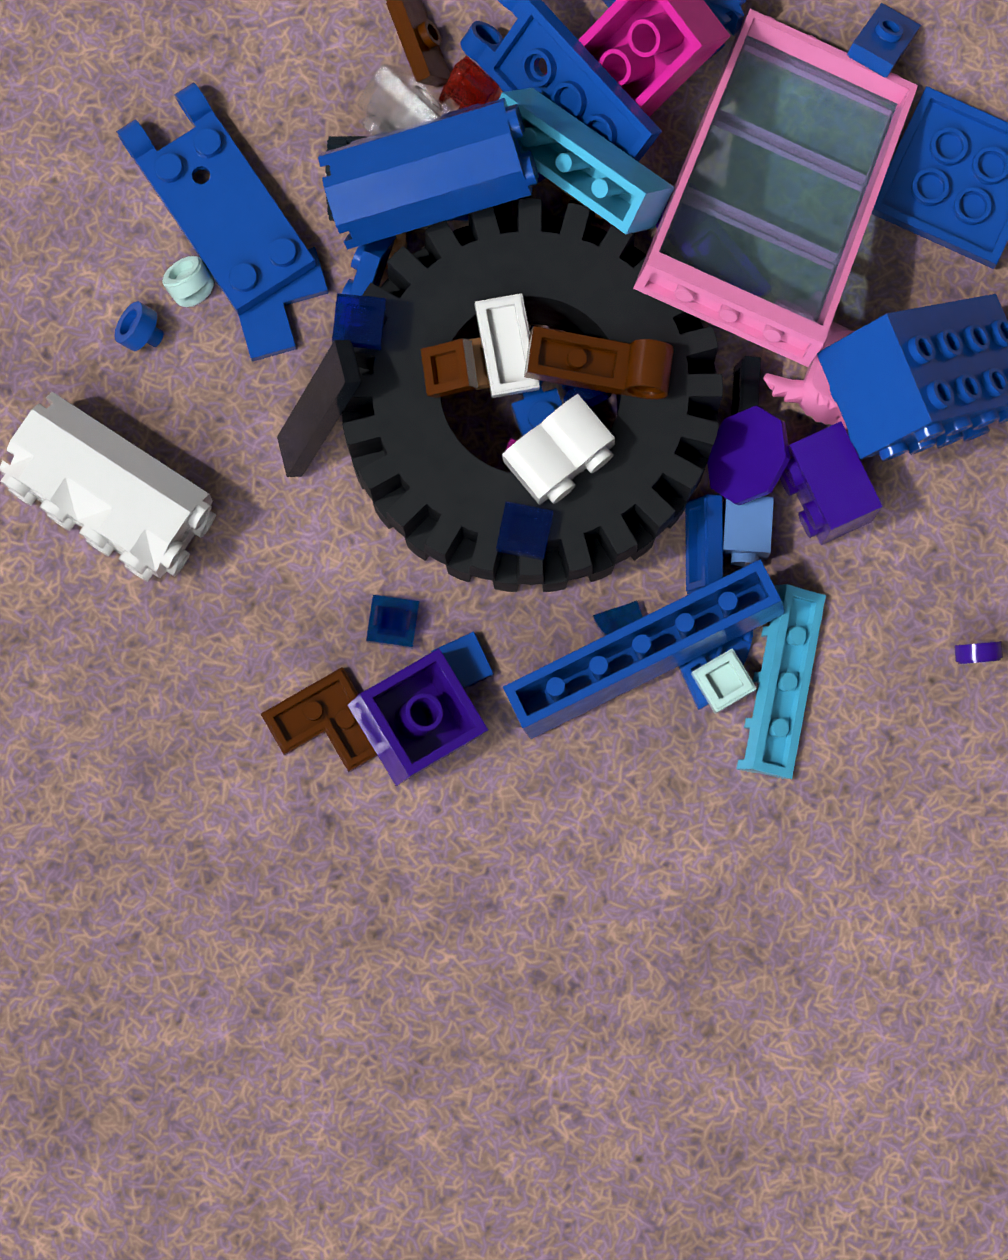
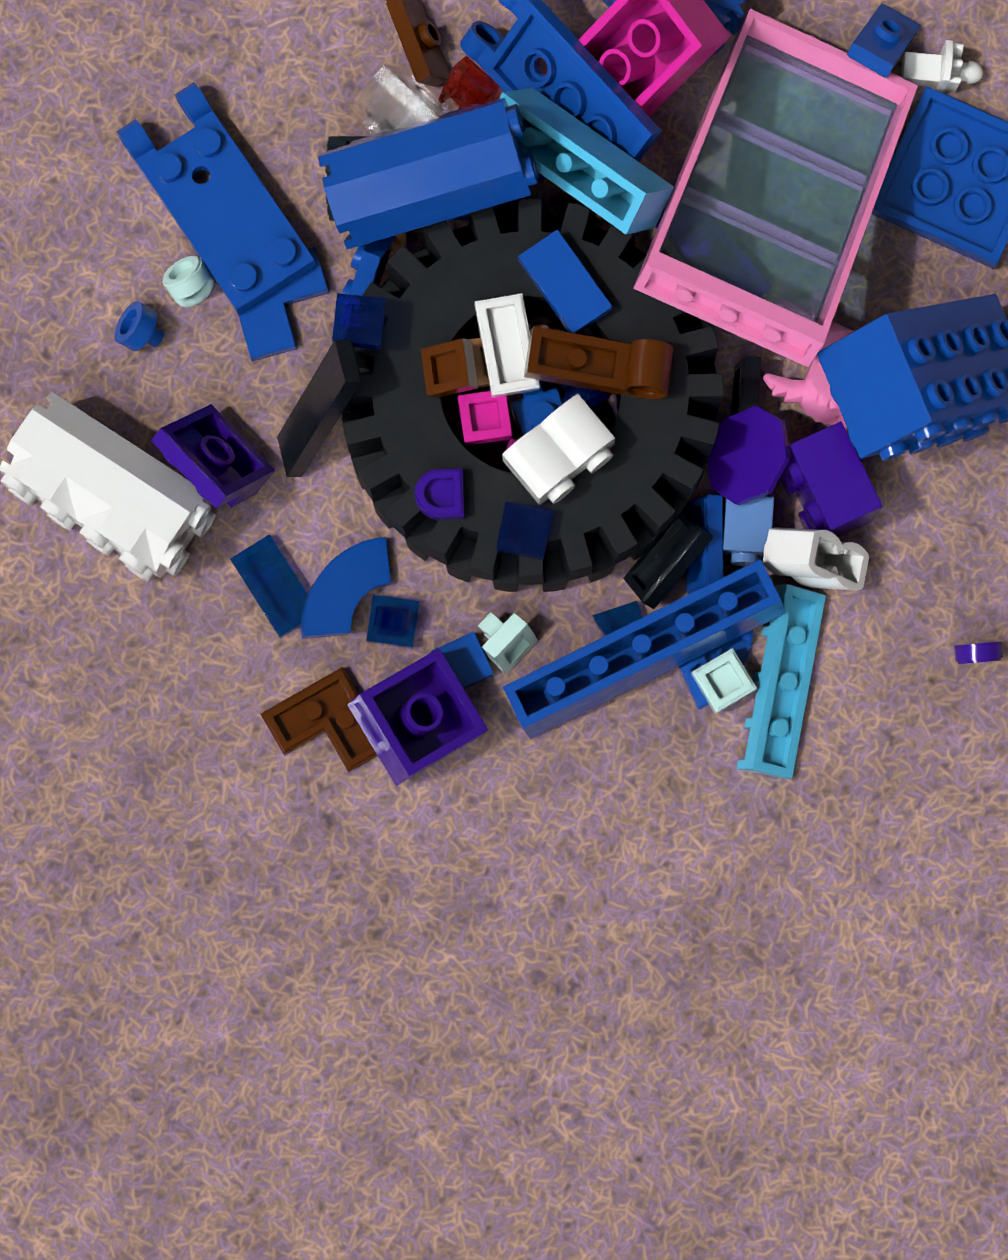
none -> dark purple plate [151,404,275,509]
none -> clear blue tile [230,534,307,639]
none -> blue tile [301,537,391,639]
none -> dark purple tile [415,468,464,520]
none -> dark pink tile [458,391,512,446]
none -> light aqua tile [478,612,538,675]
none -> blue tile [518,230,612,334]
none -> black tile [623,508,713,609]
none -> white brick [763,527,869,591]
none -> white piece [901,40,983,94]

